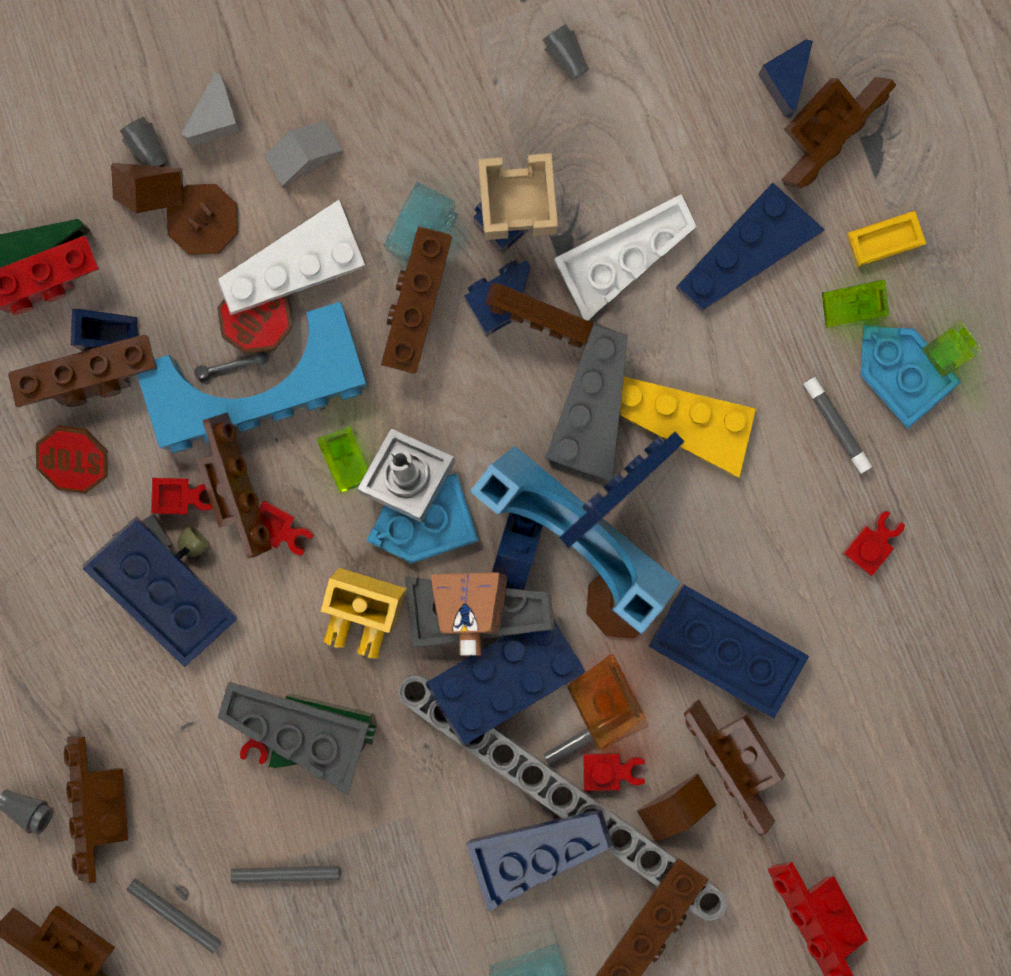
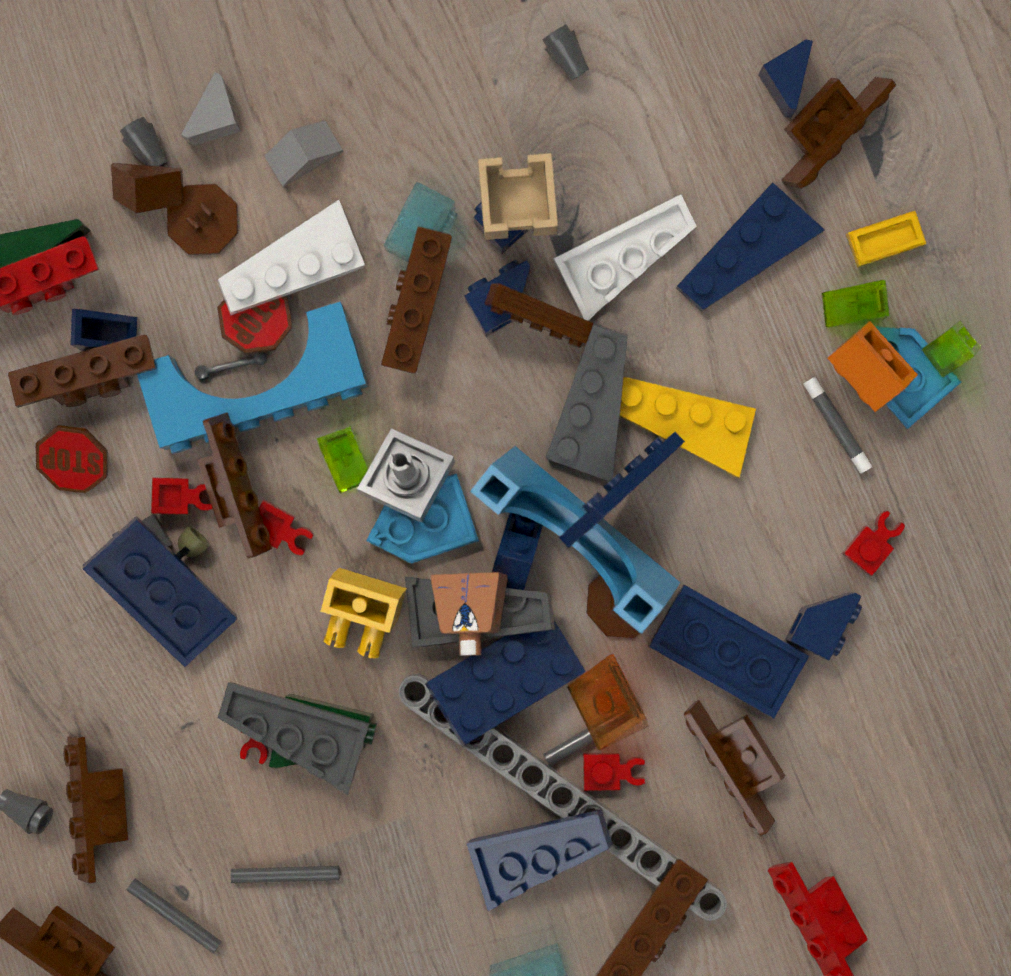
reddish brown slope [637,774,717,842] -> none
none -> dark blue slope [785,592,862,660]
none -> orange brick [827,321,918,412]

